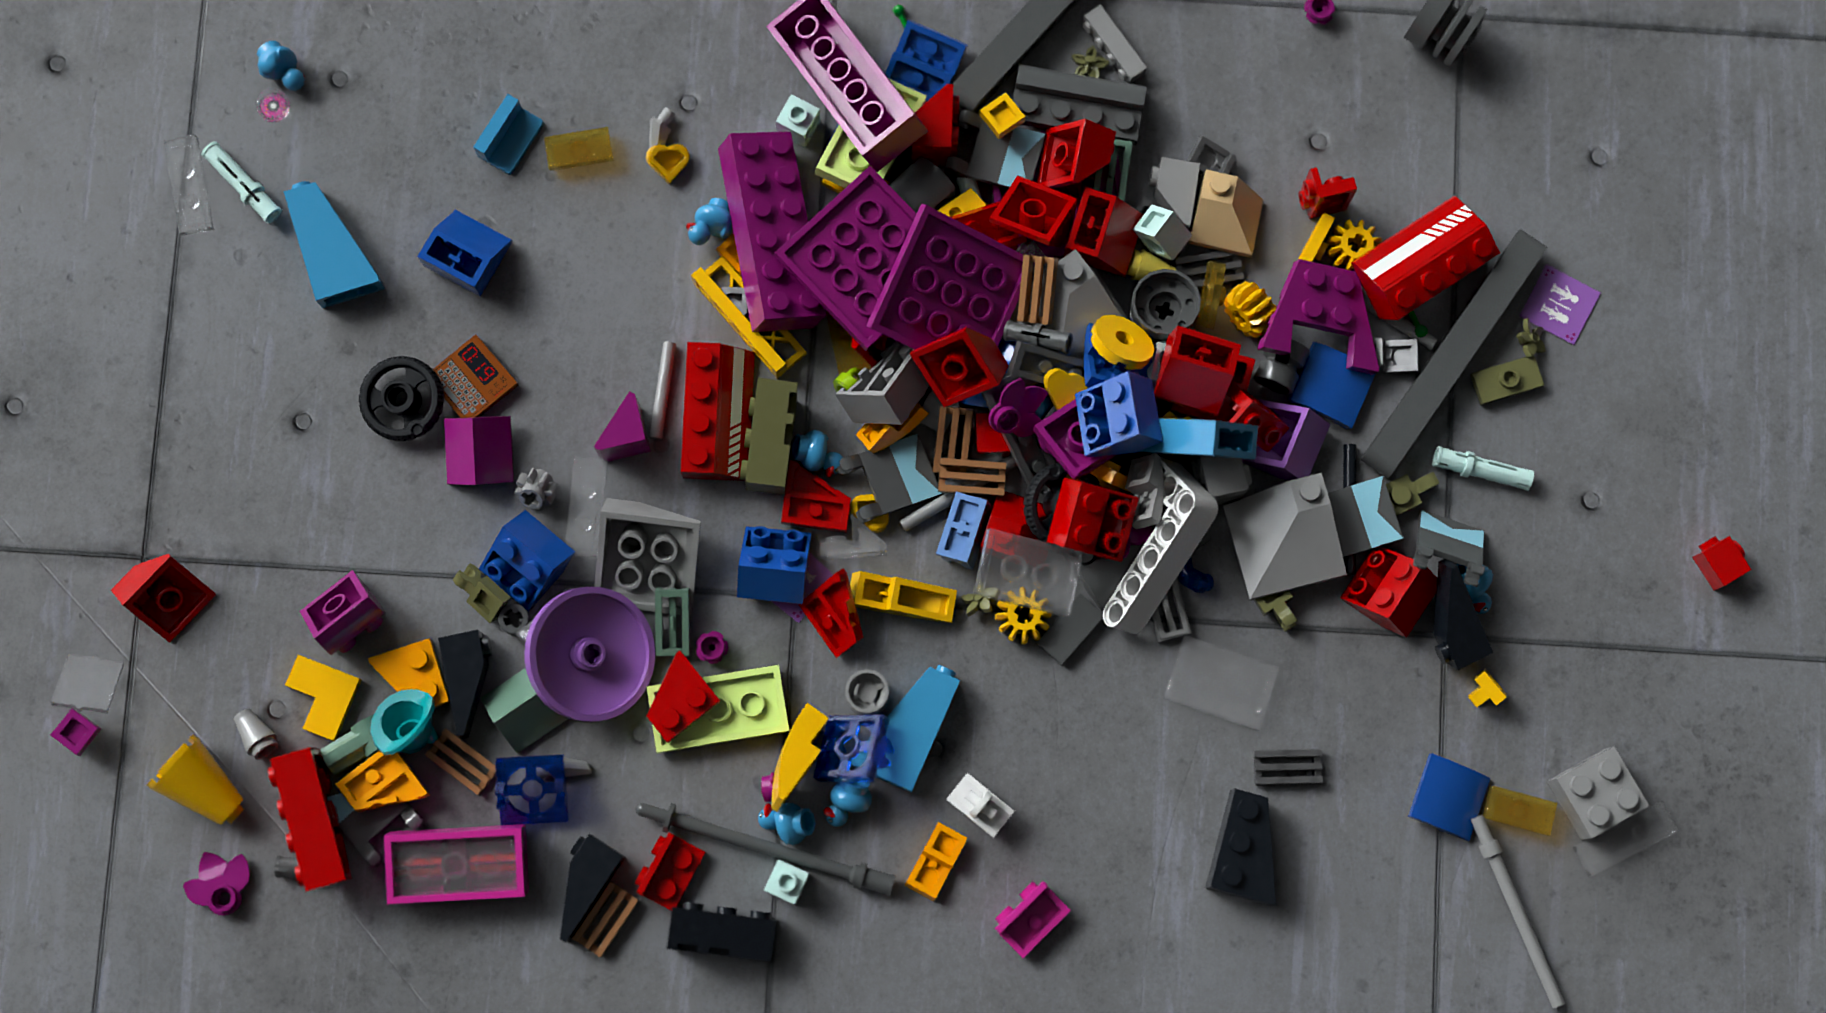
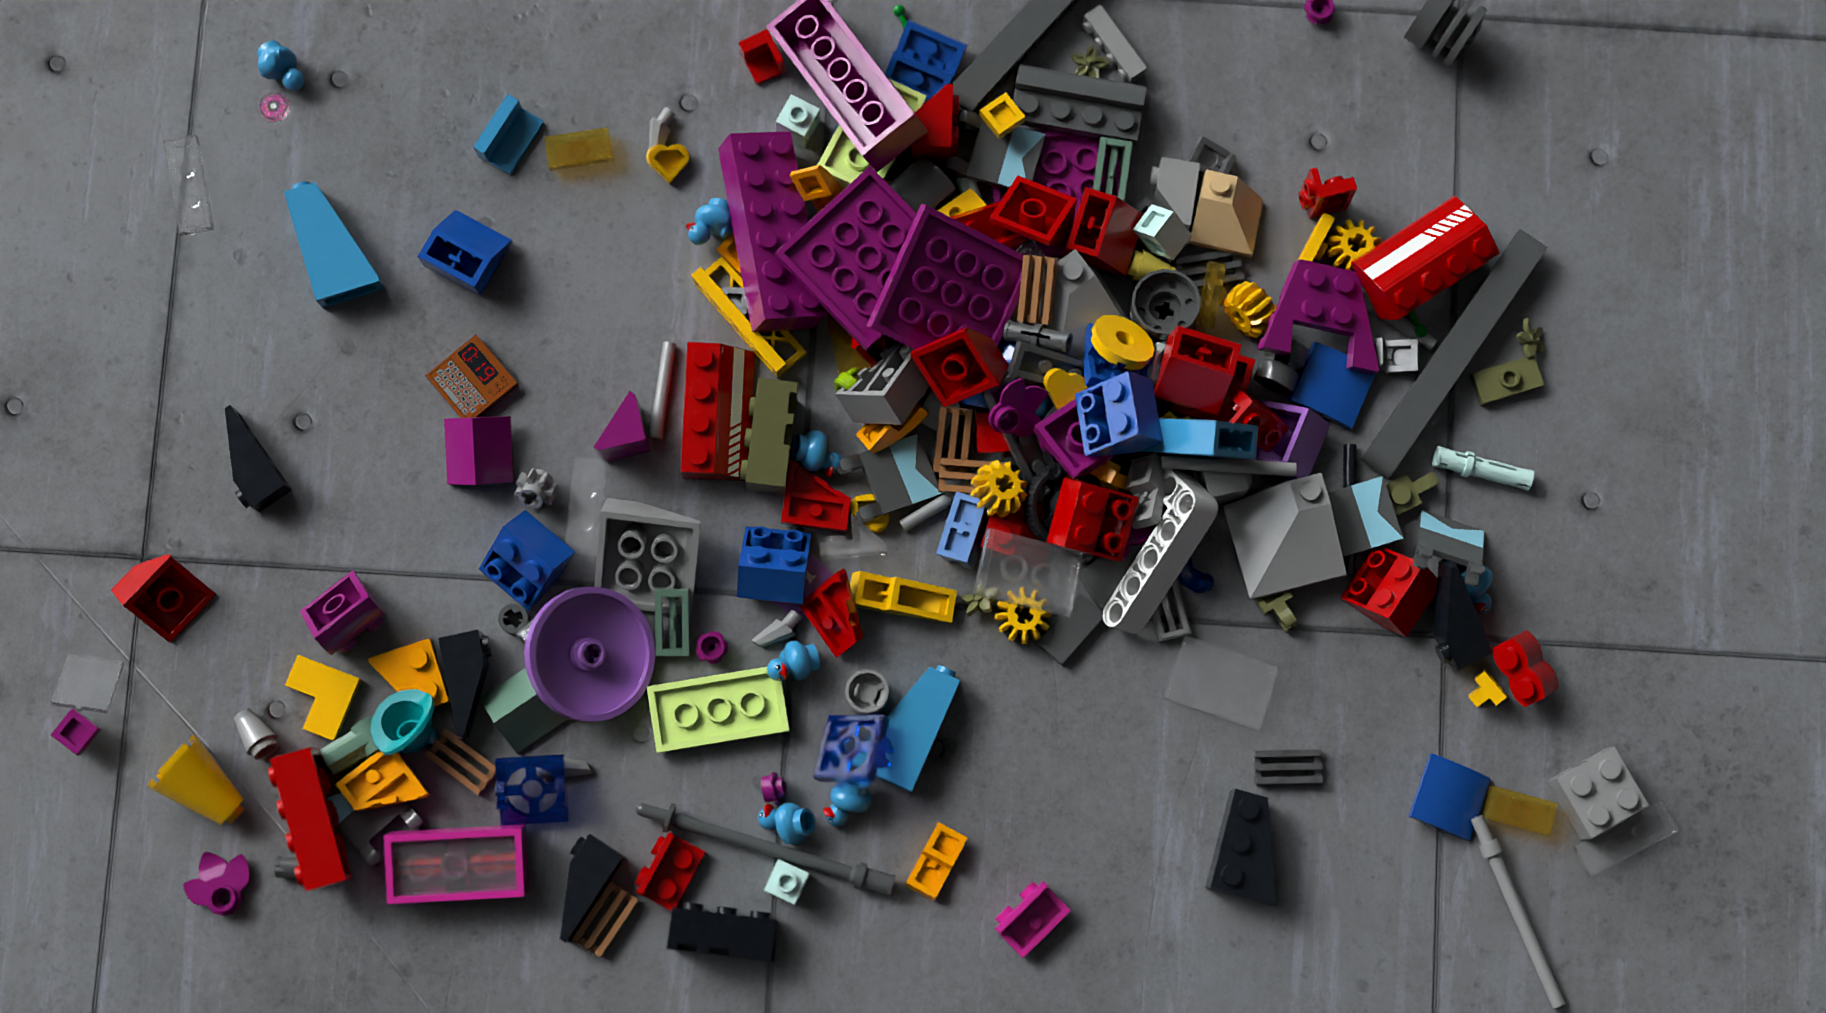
light aqua pin [201,141,282,224] -> none
black wheel [359,356,444,441] -> none
olive plate [453,563,511,623] -> none
red wing [646,650,721,743] -> none
yellow slope [771,703,829,812] -> none
white hips [946,773,1014,838] -> none
red slope [1036,119,1116,189] -> none
medium lavender sticker [1519,264,1601,345] -> none
red brick [1692,536,1752,591] -> none
none -> black slope [225,405,292,513]
none -> red panel [738,29,785,85]
none -> light grey bar [751,609,802,647]
none -> dark azure animal [767,641,820,681]
none -> light orange slope [790,165,844,213]
none -> yellow gear [970,460,1028,518]
none -> light grey bar [1161,455,1297,476]
none -> red brick [1493,630,1559,707]

